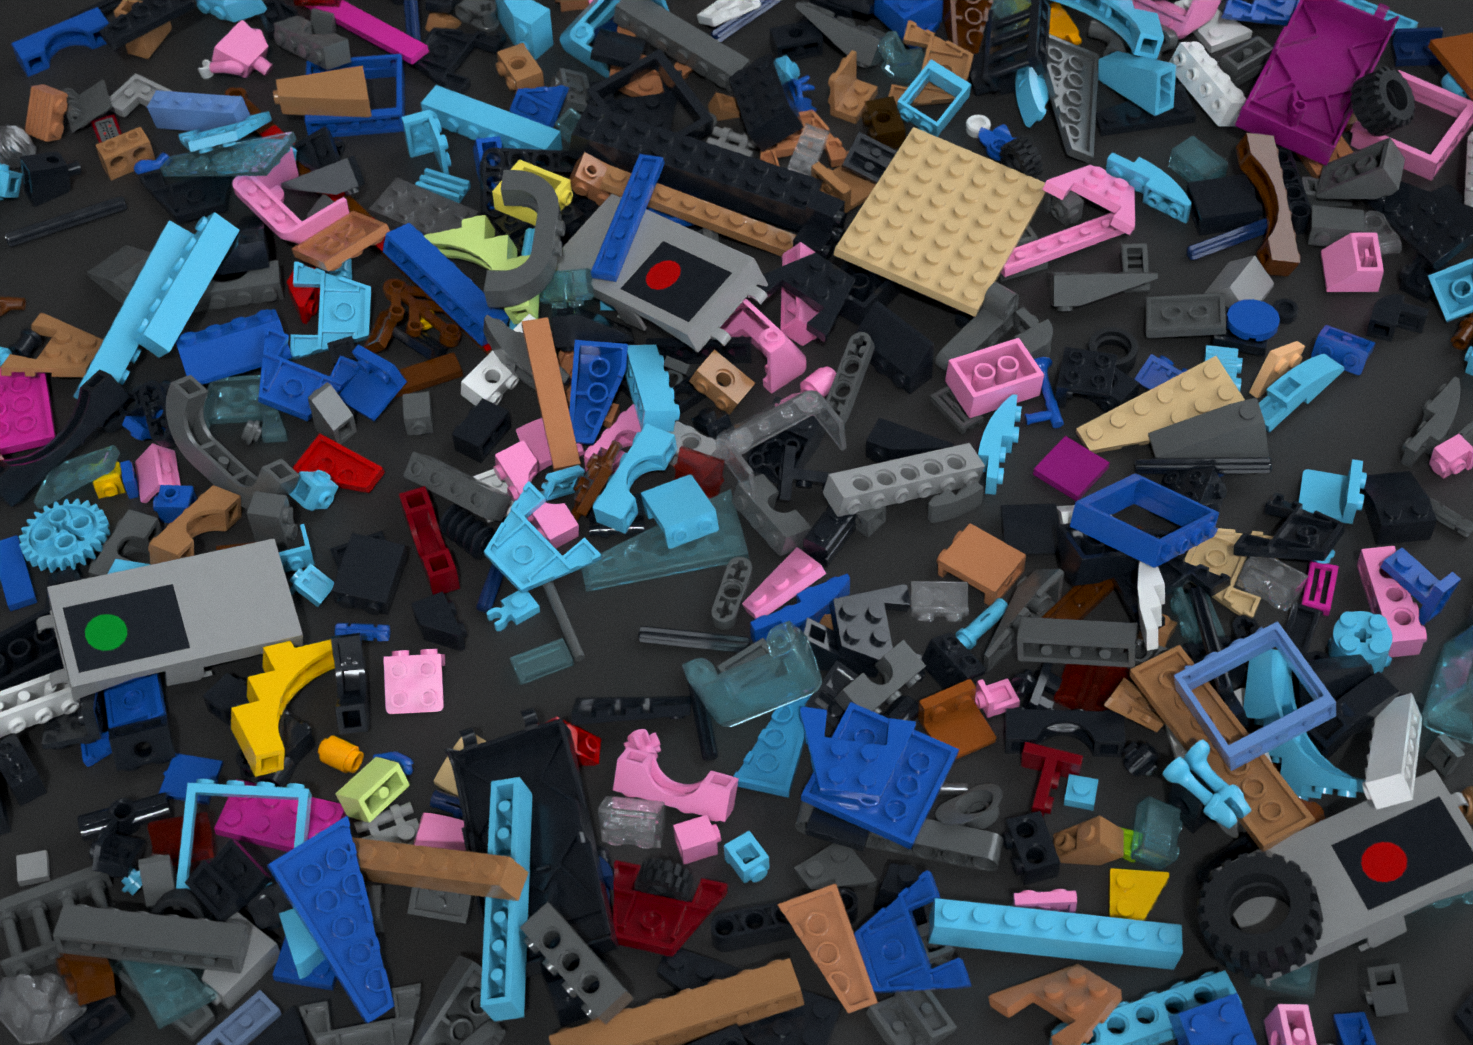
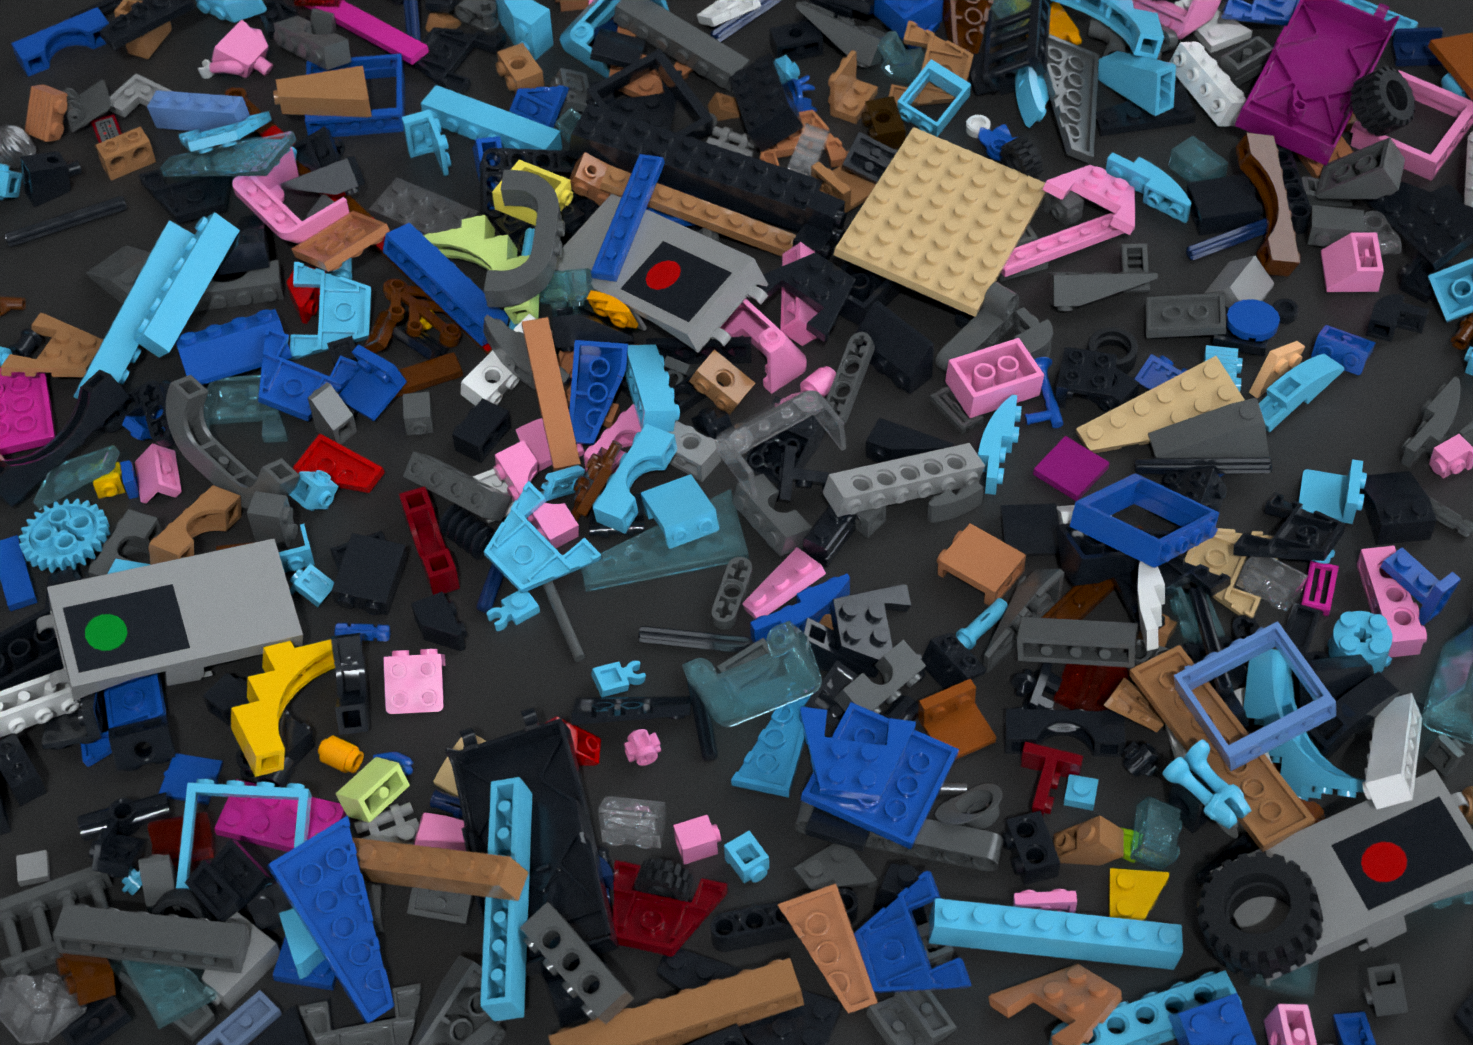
blue arm [134,153,171,174] -> none
blue brick [153,485,197,523] -> none
dark grey plate [240,420,263,445] -> none
medium azure tile [415,168,471,203] -> none
clear light blue tile [510,638,574,685] -> none
bright pink arch [613,747,739,822] -> none
clear red piece [674,446,725,501] -> none
clear bracket [911,581,969,622] -> none
bright pink bracket [975,678,1020,718] -> none
none -> light orange slope [587,290,638,328]
none -> medium azure plate [591,661,646,697]

